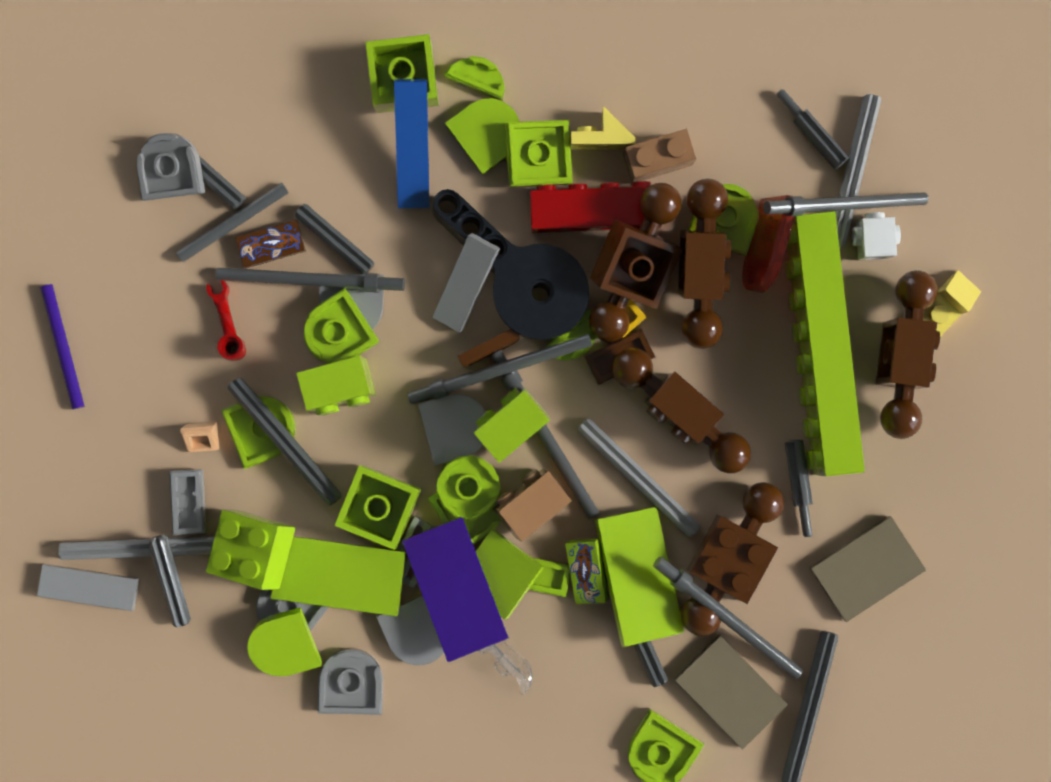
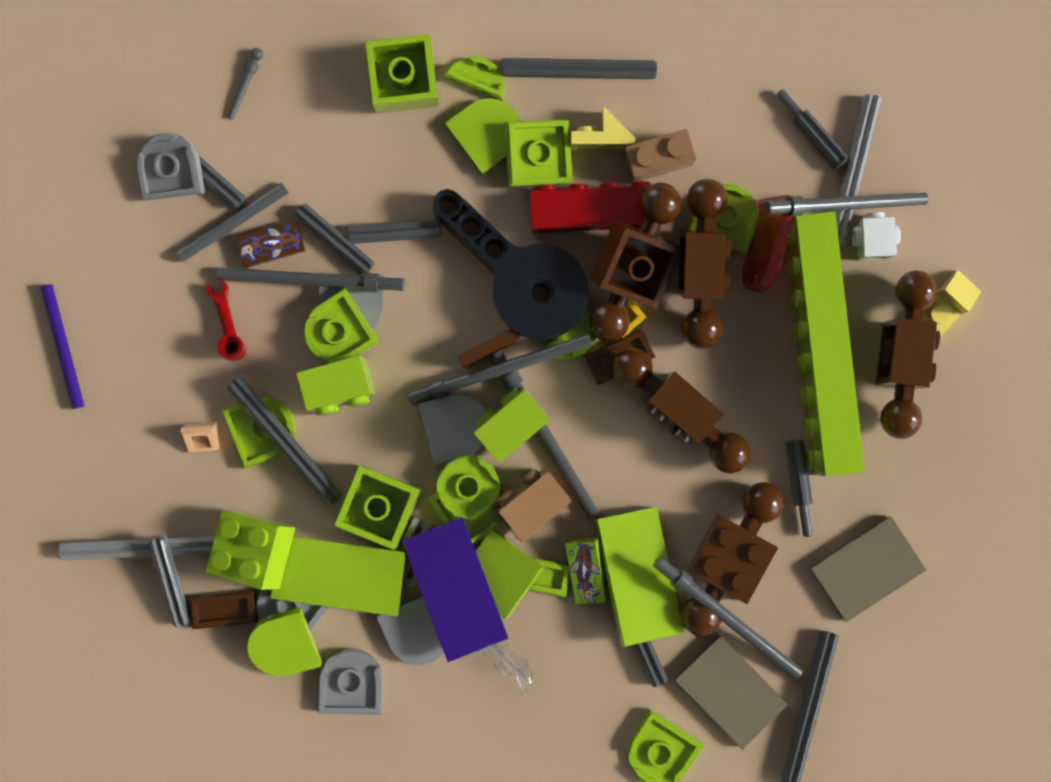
light grey tile [37,564,140,611] -> none
light grey plate [169,469,207,535] -> none
blue tile [394,79,430,208] -> none
light grey tile [432,233,500,333] -> none
light grey axle [578,419,700,537] -> none
none -> reddish brown tile [189,590,258,630]
none -> dark grey piece [228,48,263,120]
none -> dark grey axle [347,219,441,244]
none -> dark grey axle [501,58,657,79]

